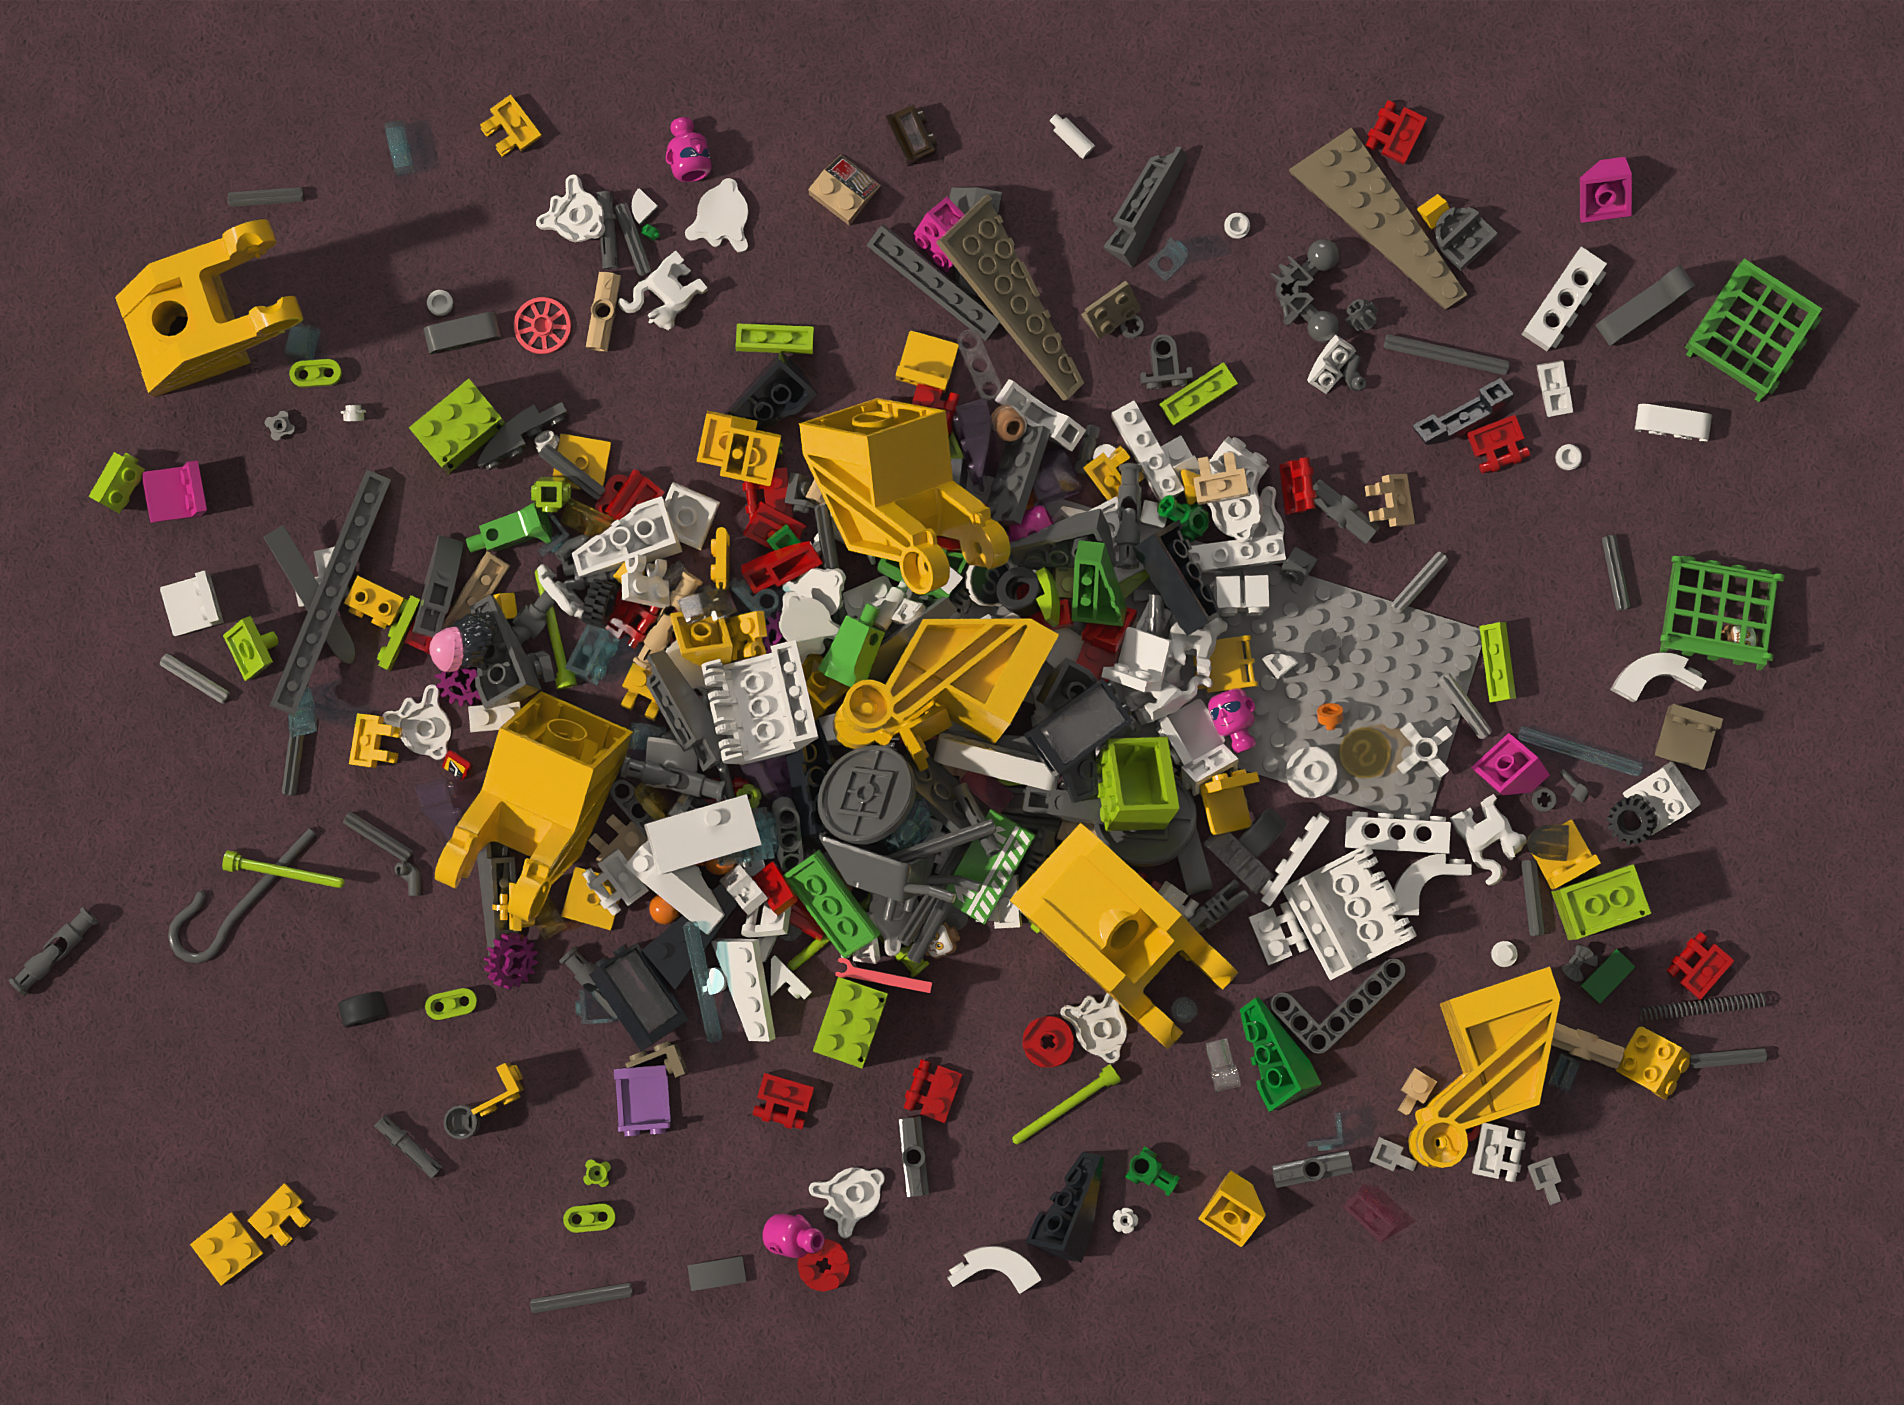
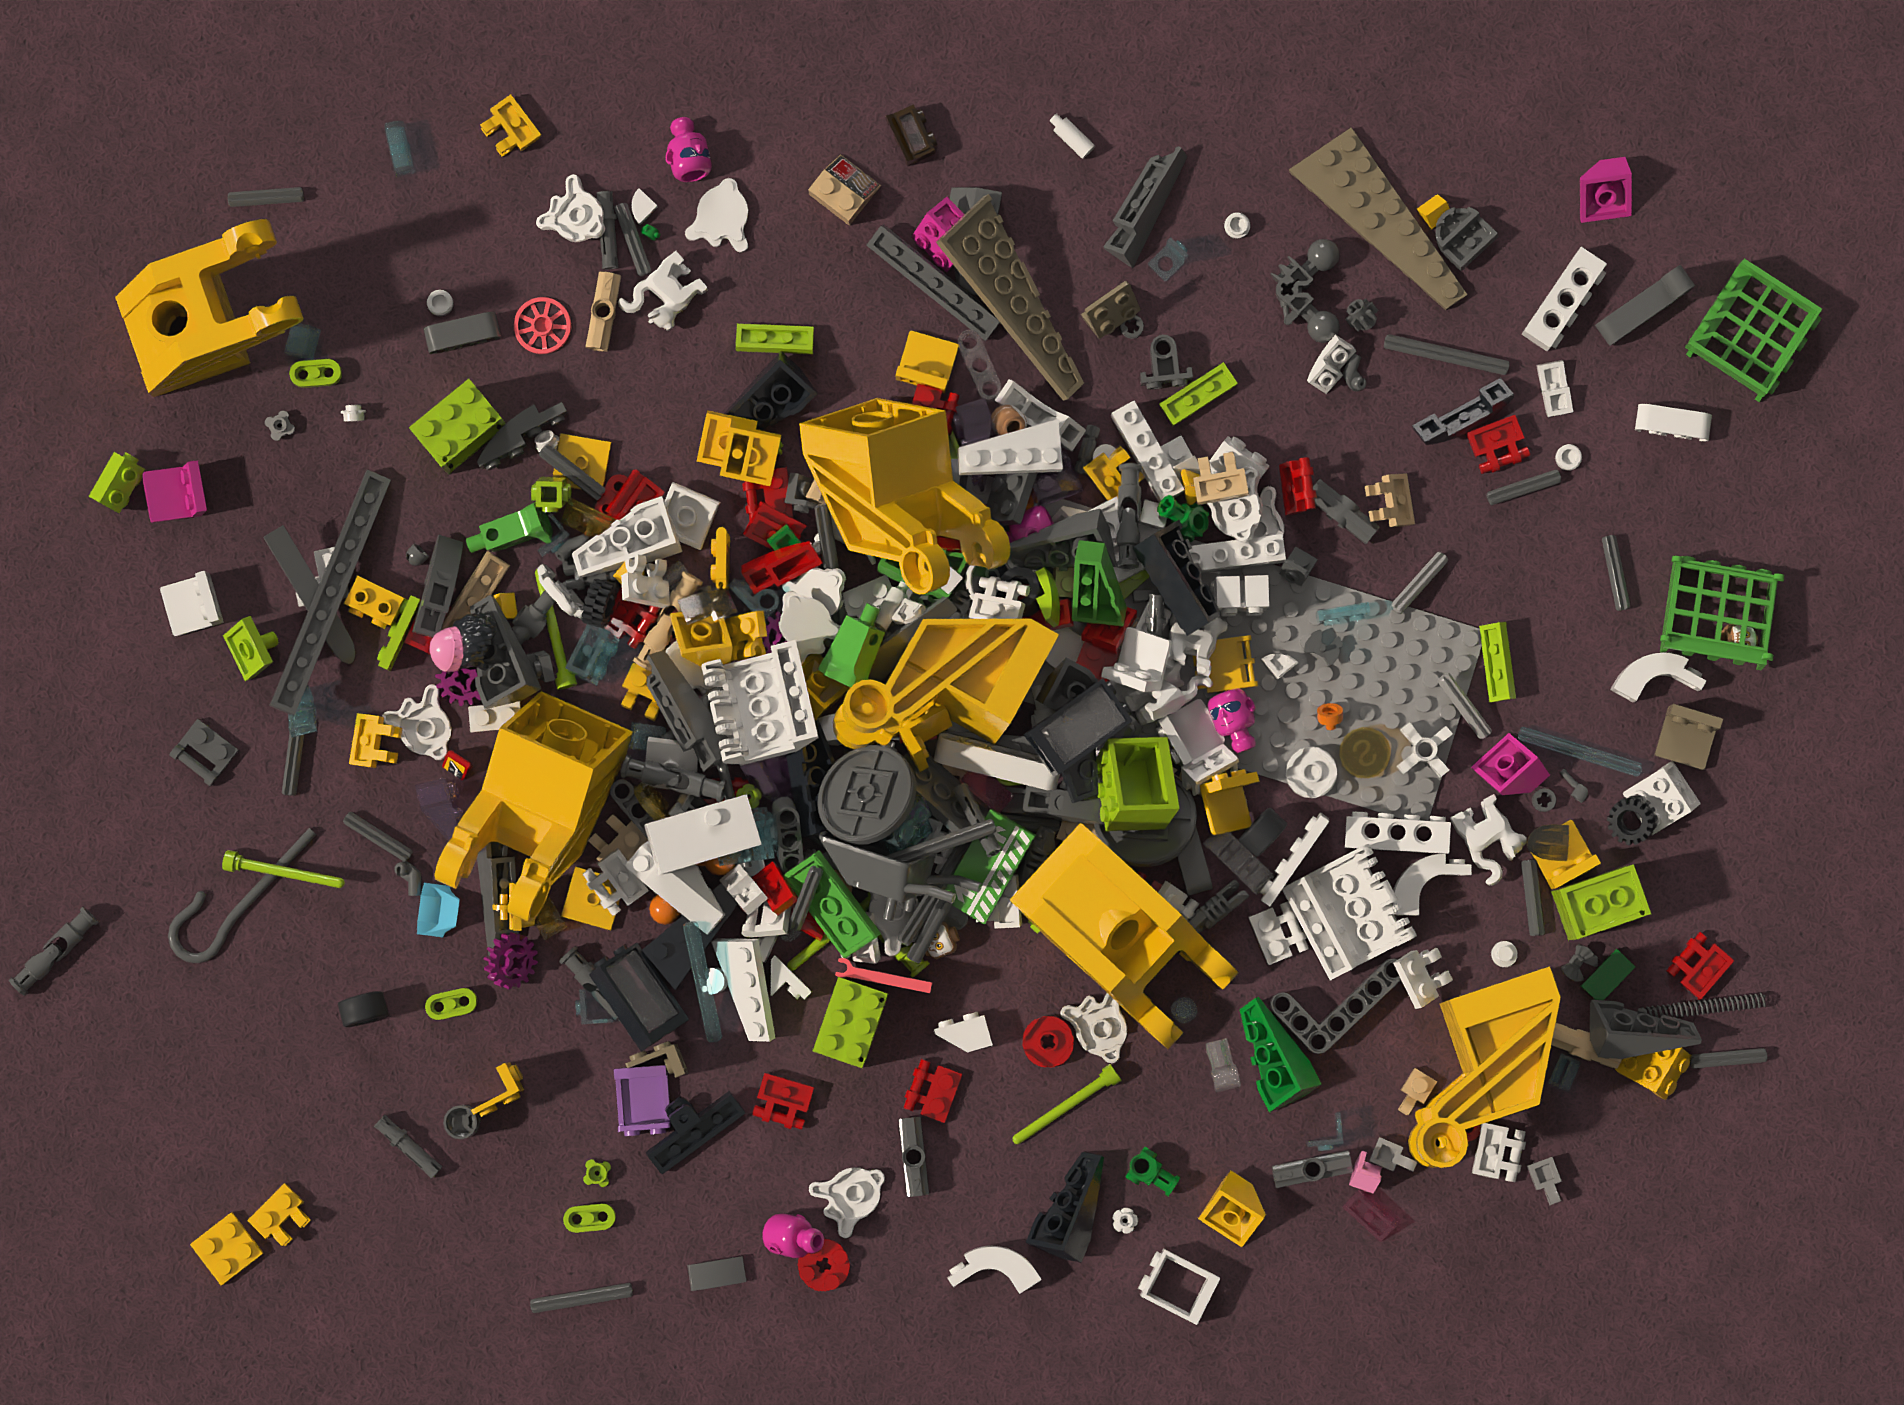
light grey axle [160,654,230,703] -> none
red plate [1365,100,1427,165] -> none
none -> dark grey plate [169,719,239,787]
none -> dark grey hinge [406,543,429,566]
none -> medium azure slope [417,883,460,937]
none -> black plate [645,1091,745,1174]
none -> dark grey axle [788,866,823,931]
none -> white slope [934,1012,992,1052]
none -> white wing [957,419,1063,475]
none -> white plate [969,576,1030,619]
none -> white window [1138,1248,1220,1325]
none -> clear light blue plate [1316,602,1370,626]
none -> bright pink panel [1349,1151,1382,1194]
none -> white plate [1393,948,1453,1009]
none -> dark grey axle [1486,470,1561,505]
none -> dark grey wedge [1590,1000,1702,1059]

